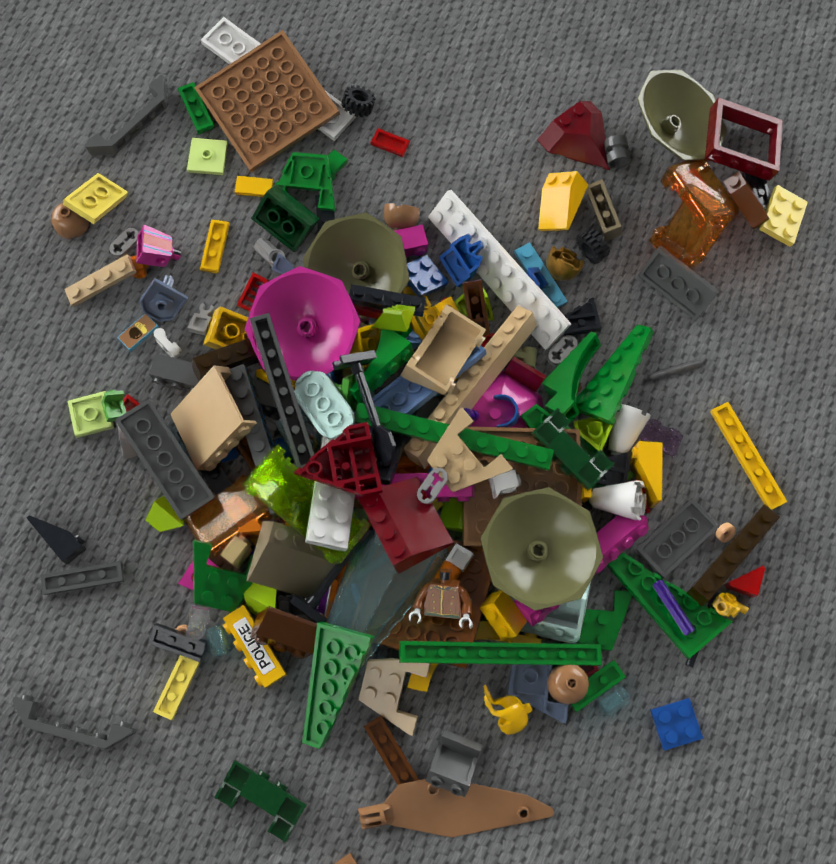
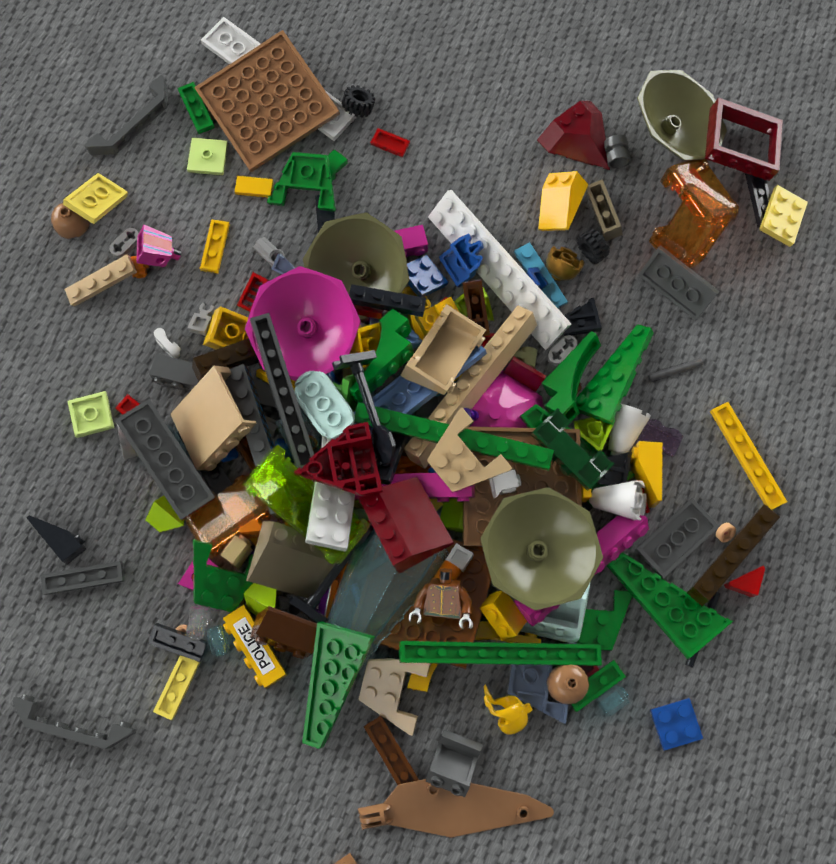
bright green bracket [101,390,126,422] -> none
tile [117,314,159,352] -> none
sand blue piece [140,275,188,322] -> none
dark green bracket [214,760,307,843] -> none
dark green slope [251,184,320,252] -> none
lime slope [371,305,415,332] -> none
medium nougat cylinder [384,203,420,231] -> none
light grey beam [417,468,448,504] -> none
blue helmet [493,394,520,428] -> none
dark purple axle [653,580,694,635] -> none
yellow piece [712,593,749,618] -> none
reddish brown slope [723,171,770,229] -> none

